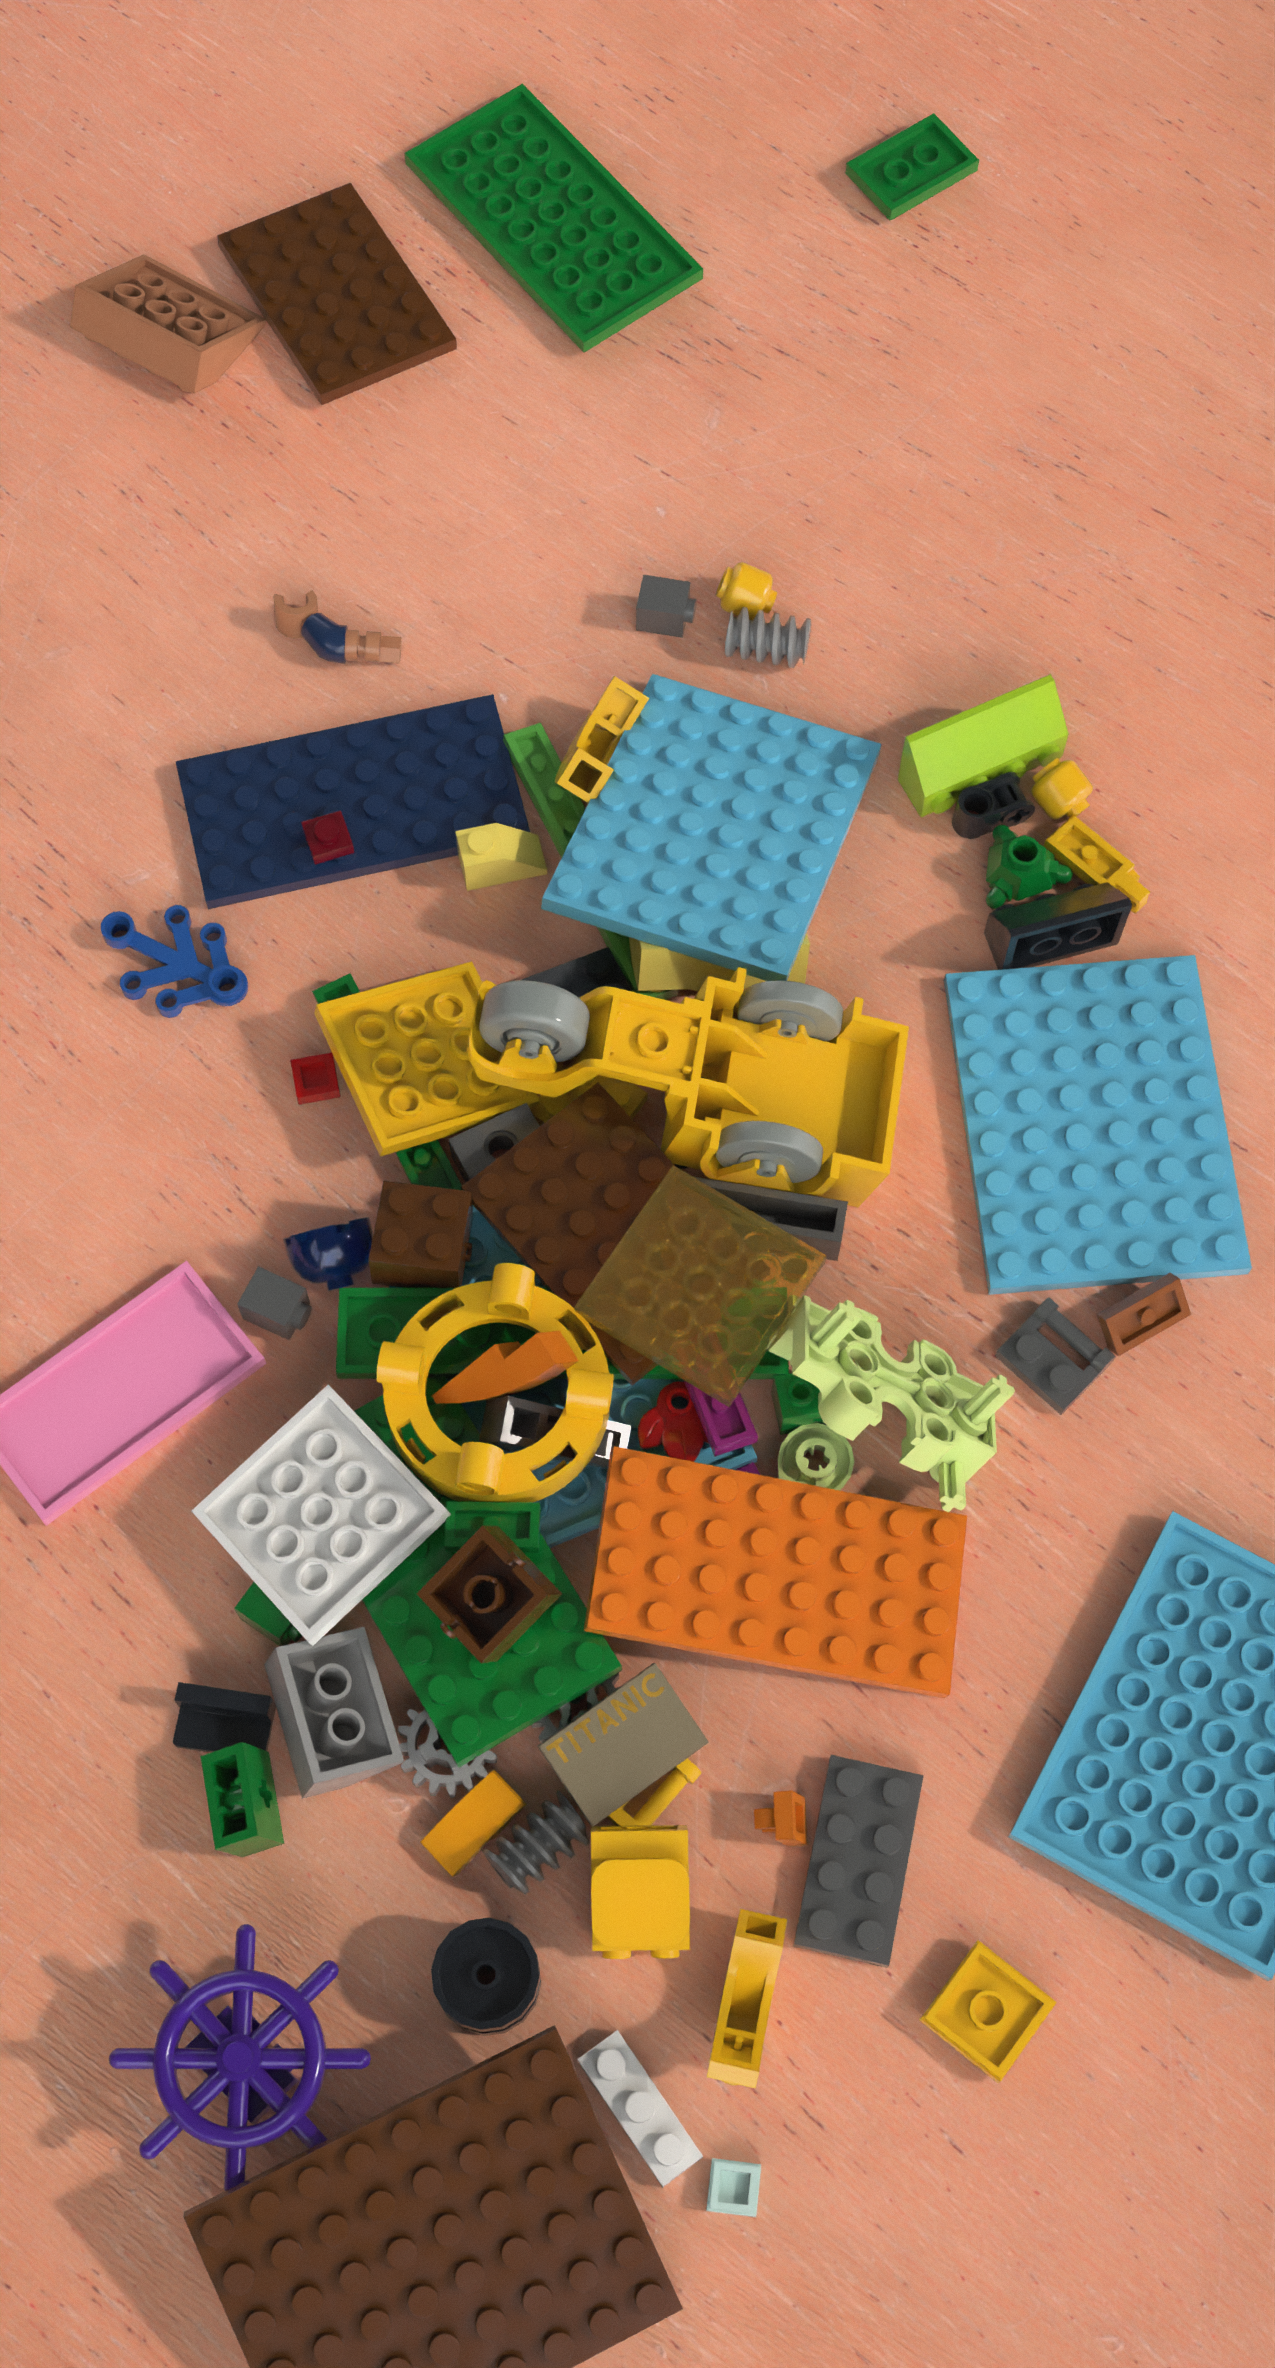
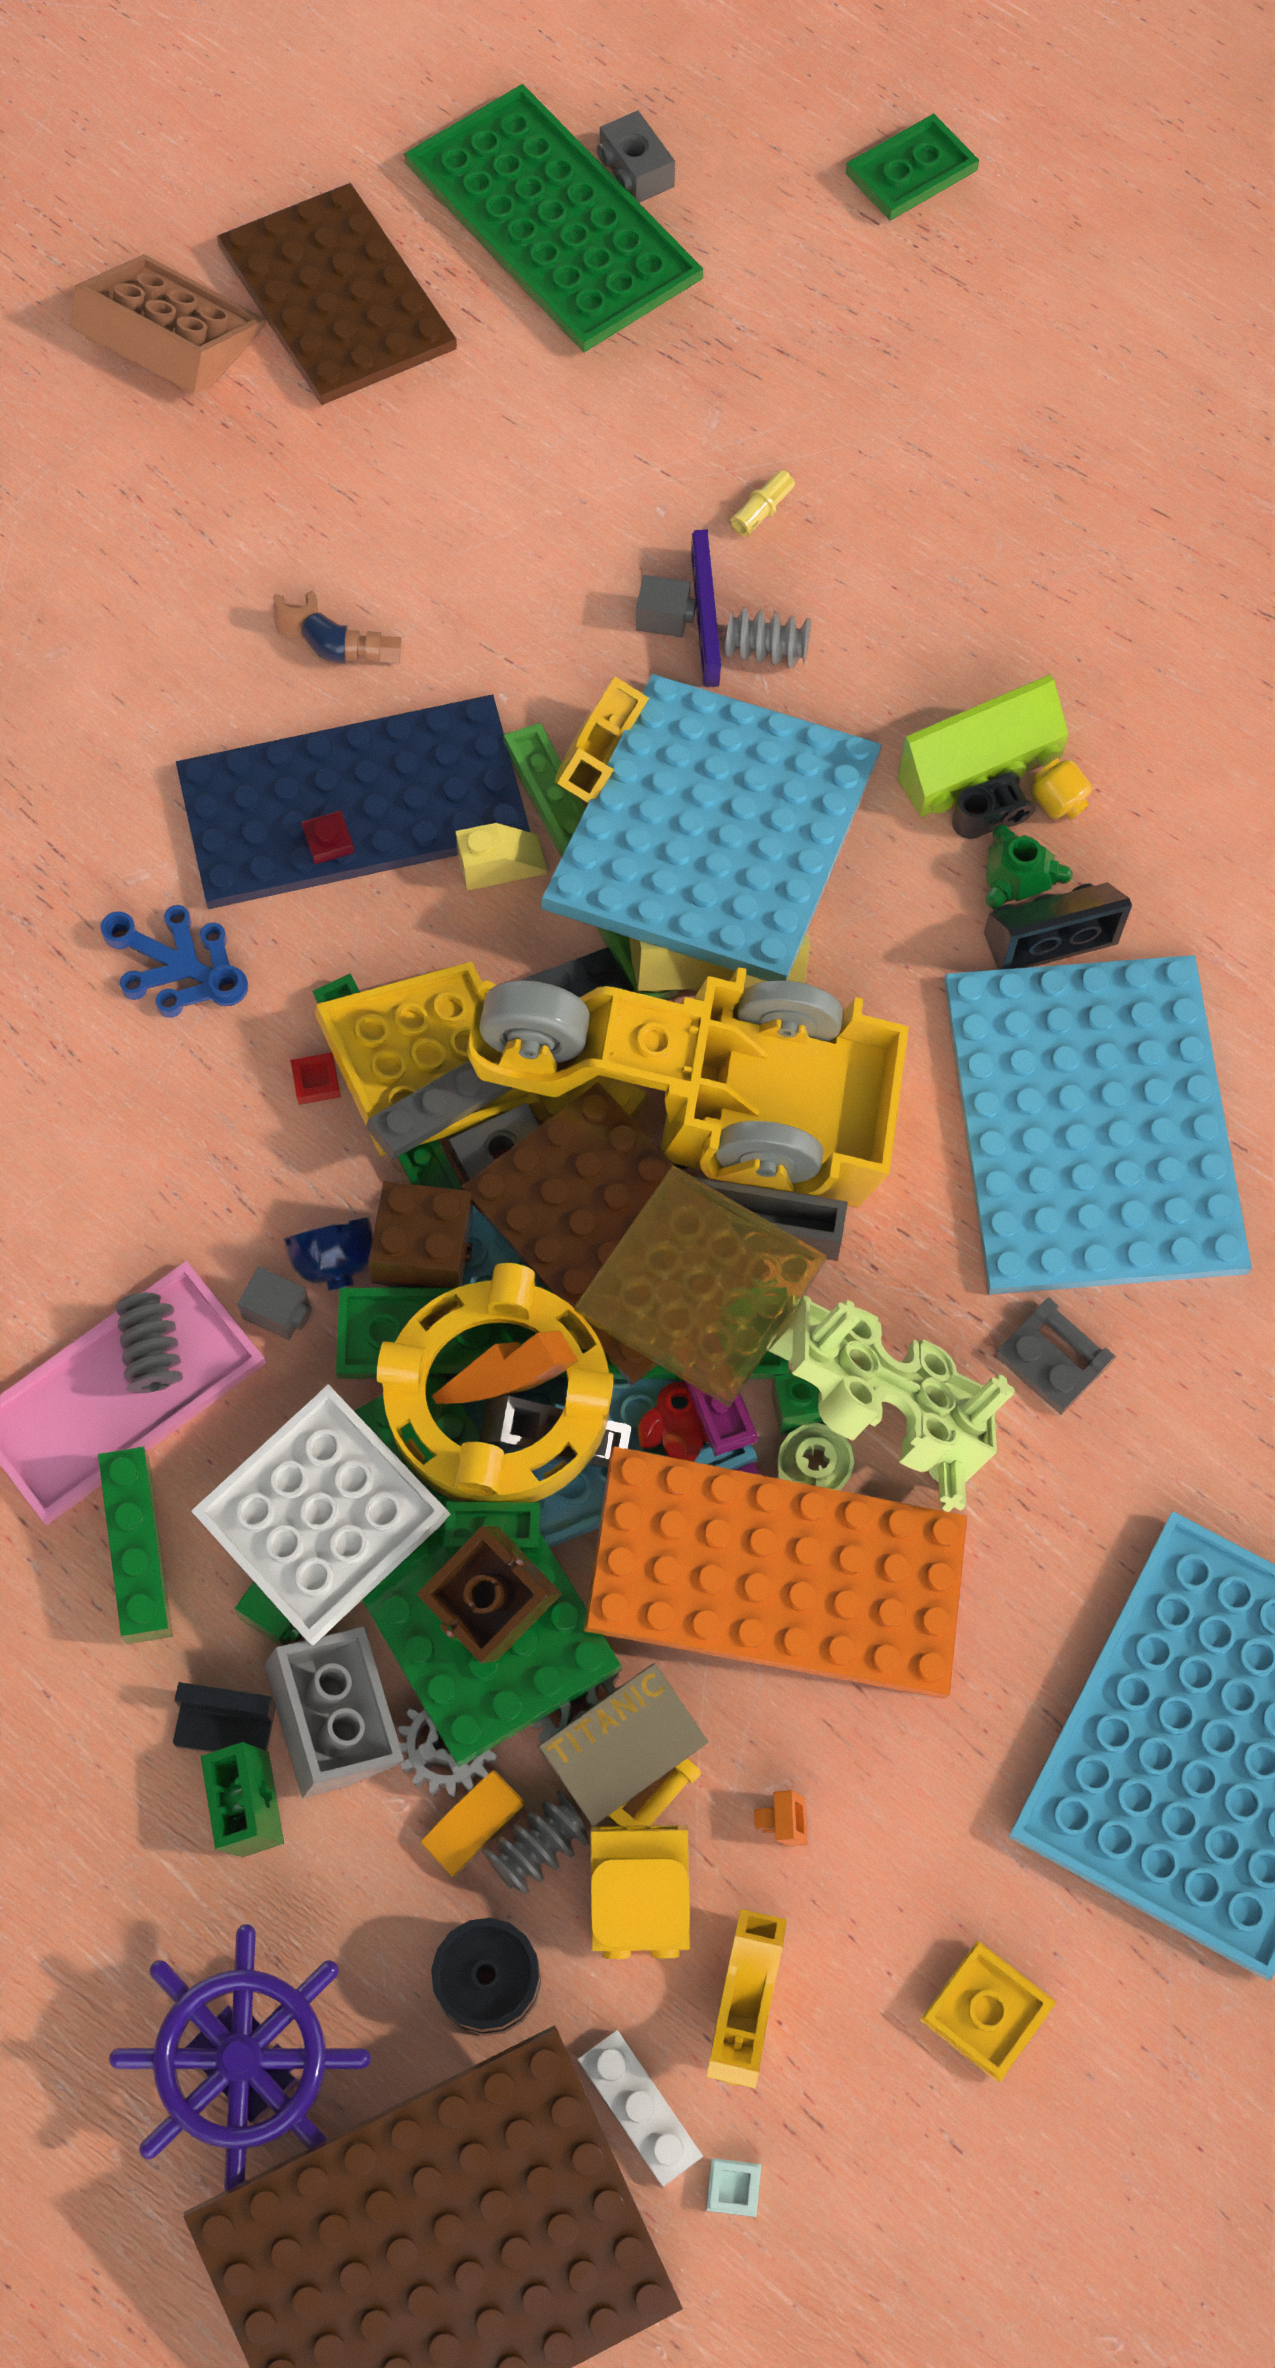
yellow head [716,562,778,620] -> none
dark grey plate [793,1755,924,1968] -> none
yellow hinge [1043,815,1150,914] -> none
dark orange plate [1097,1273,1191,1356] -> none
none -> green brick [98,1447,173,1644]
none -> dark grey piece [116,1292,183,1393]
none -> dark grey plate [366,1060,514,1160]
none -> dark grey brick [597,110,675,203]
none -> dark purple tile [691,529,721,687]
none -> light yellow axle [730,470,795,537]

